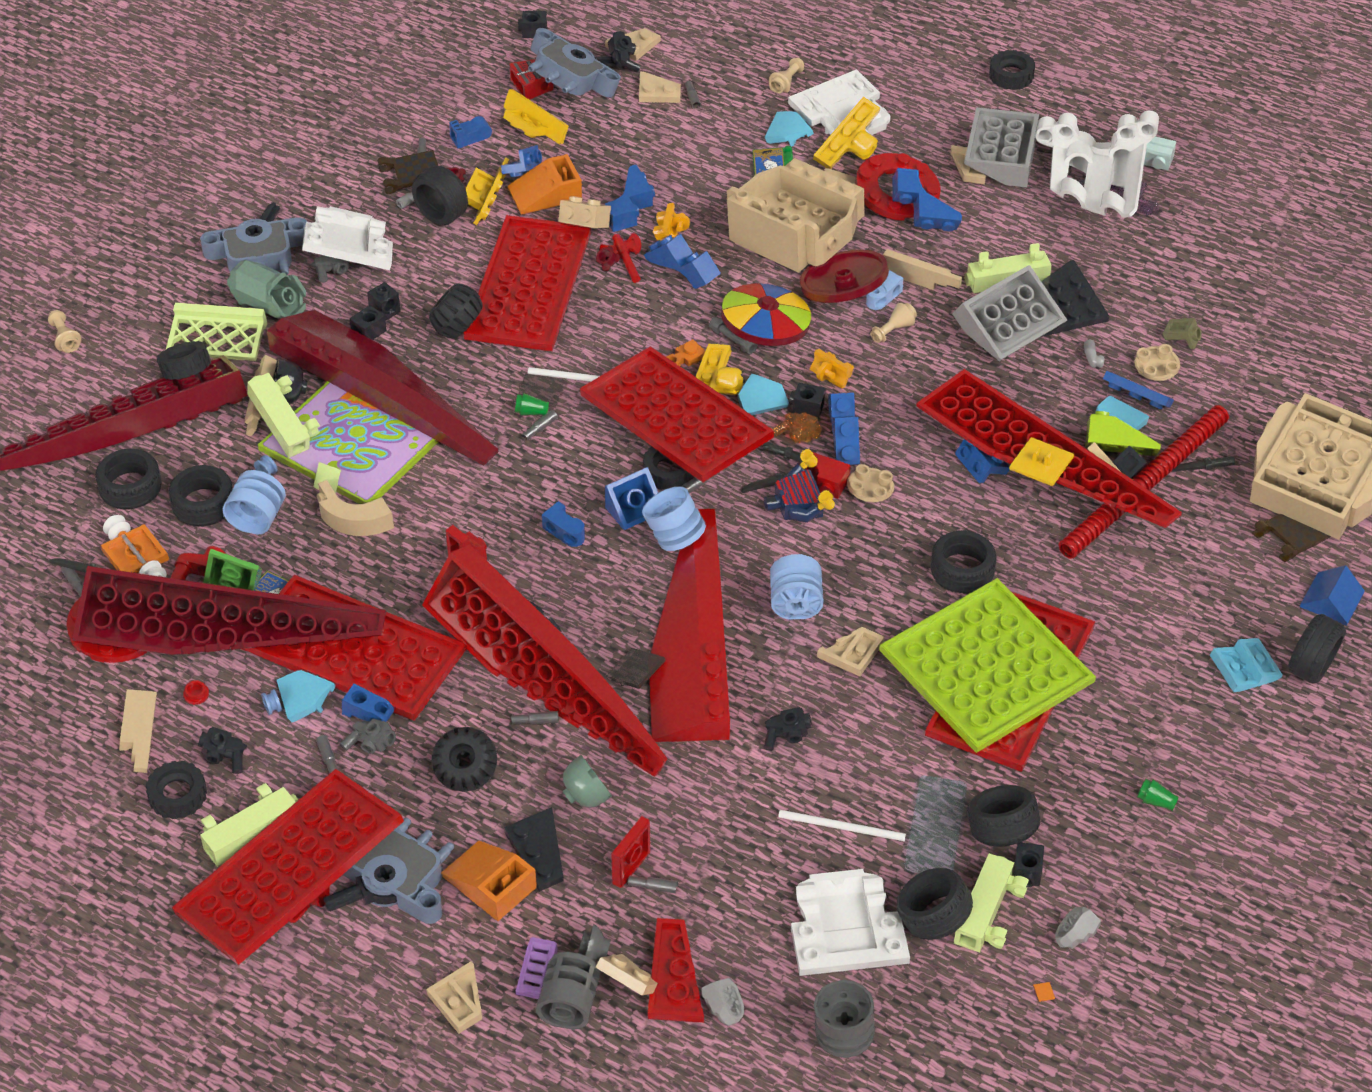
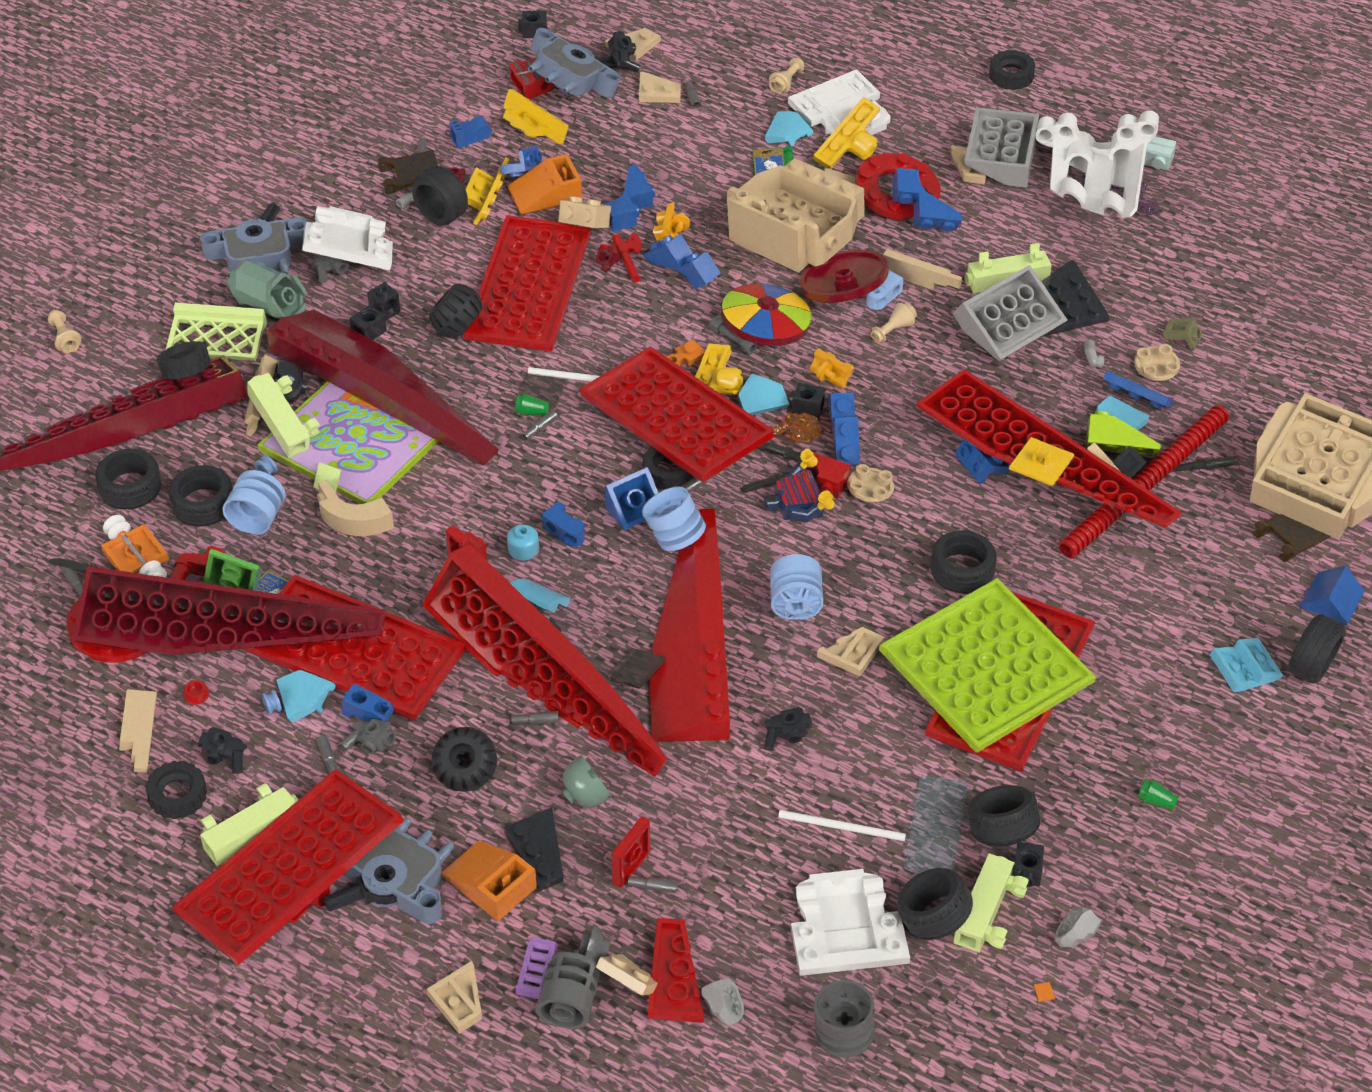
none -> medium azure head [507,525,539,561]
none -> medium azure slope [510,579,571,613]

